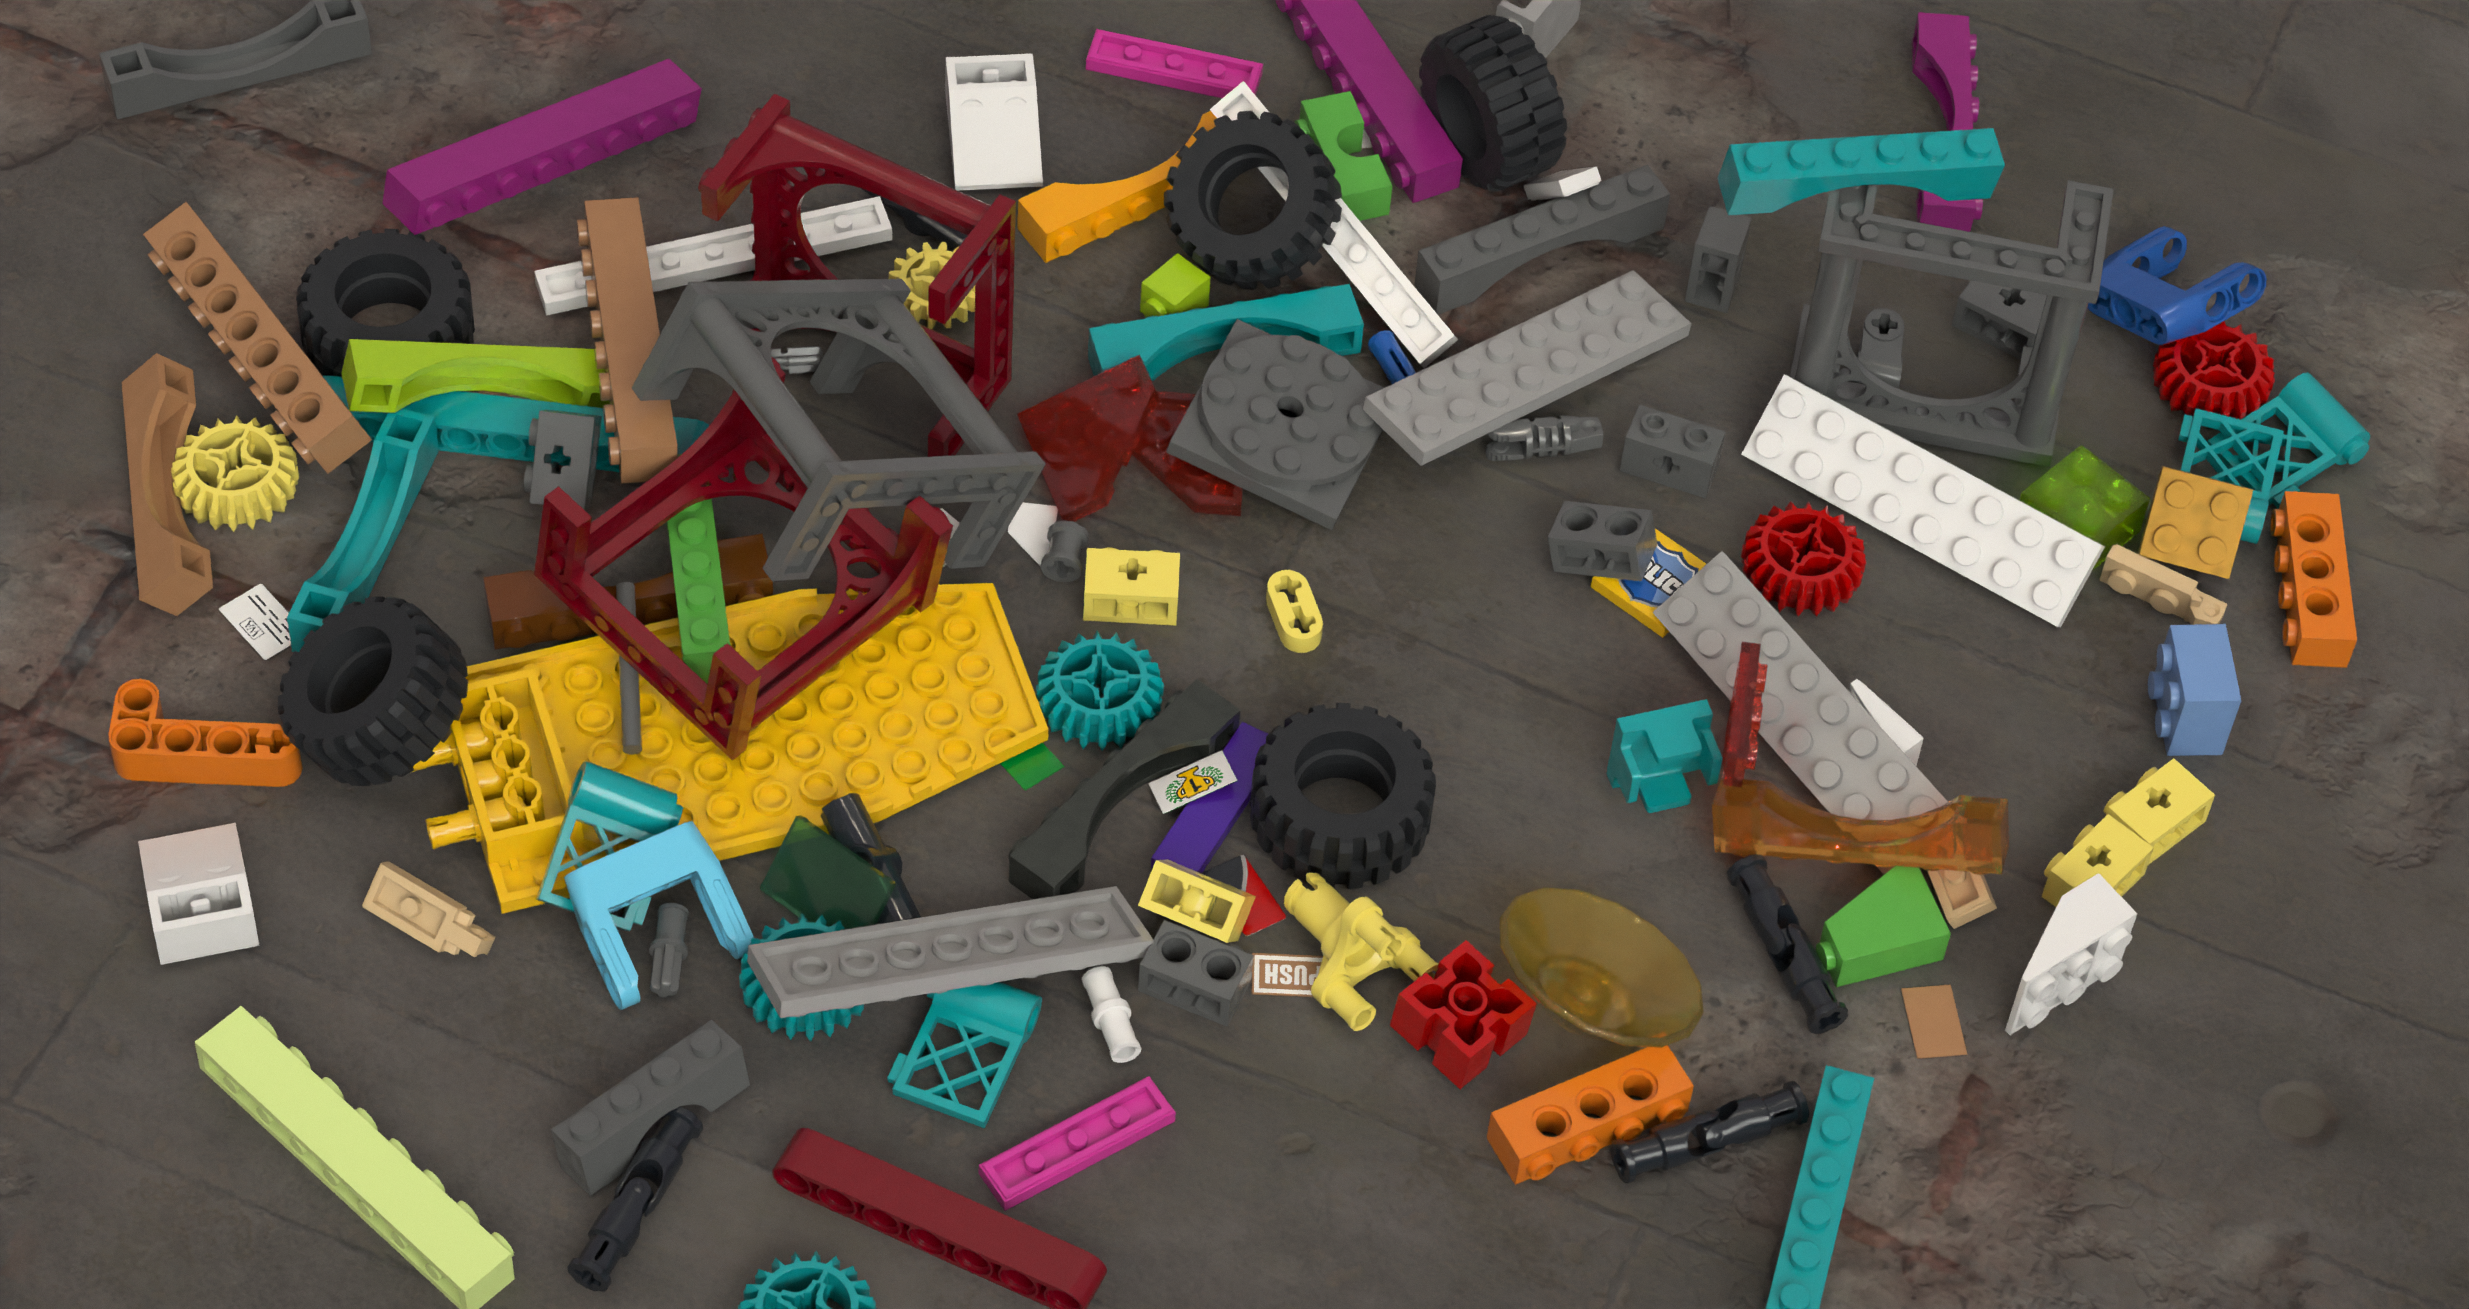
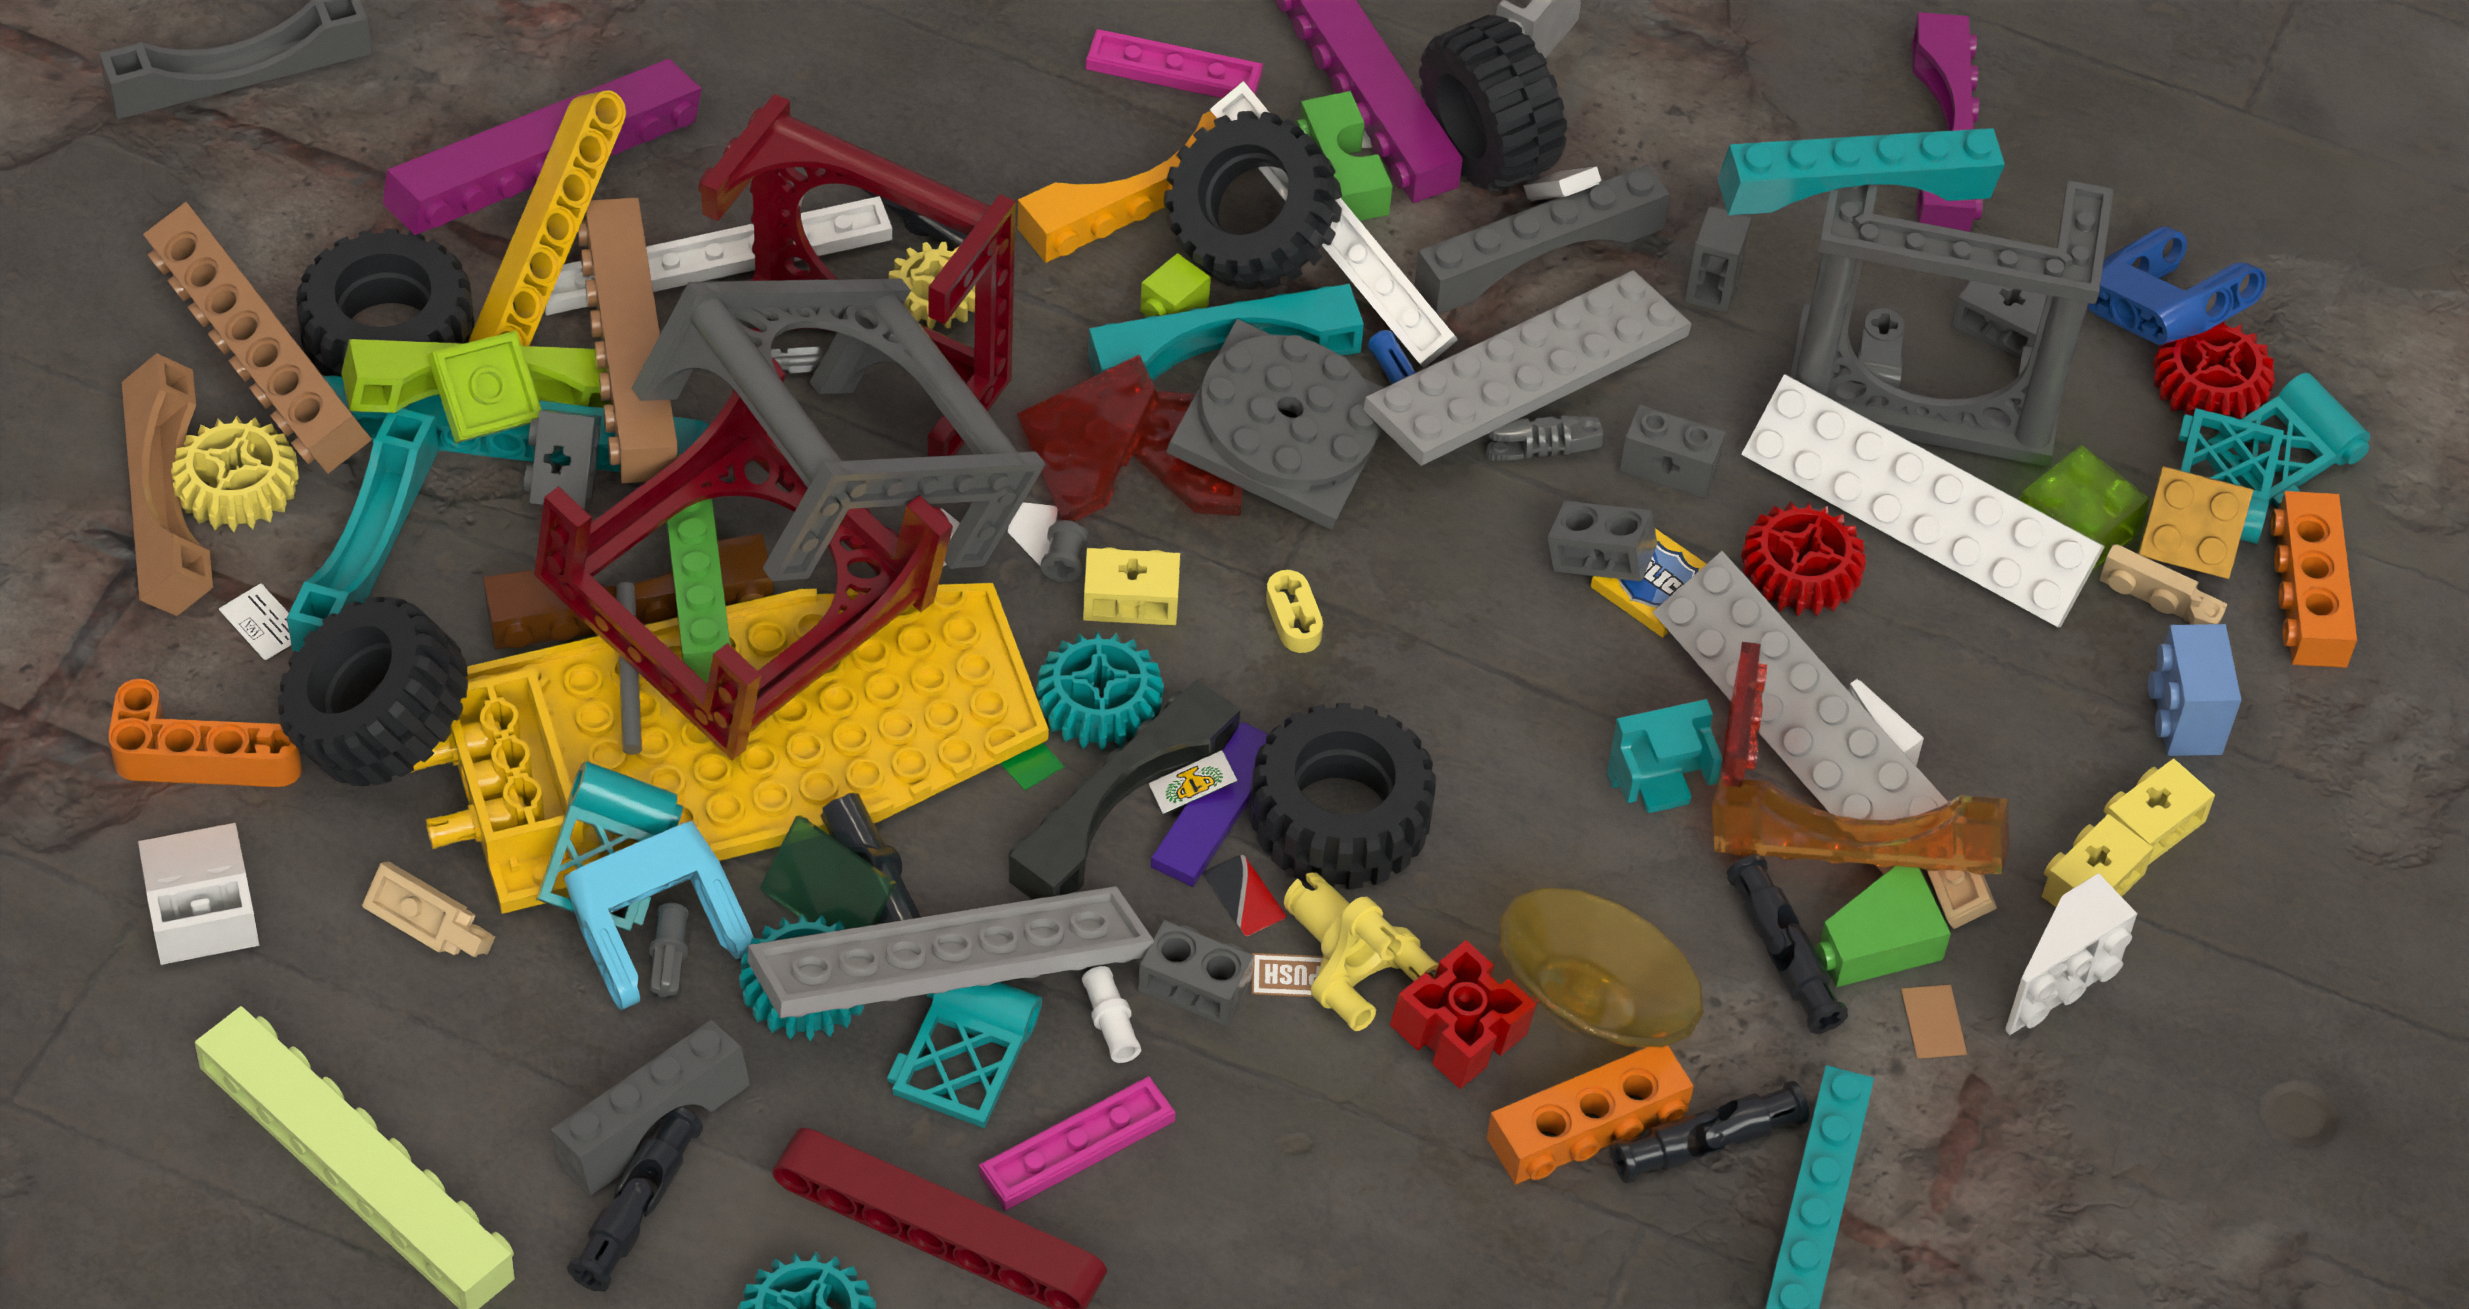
white slope [945,53,1043,191] -> none
light yellow brick [1138,859,1256,943] -> none
none -> lime tile [427,331,542,444]
none -> yellow beam [469,90,626,346]

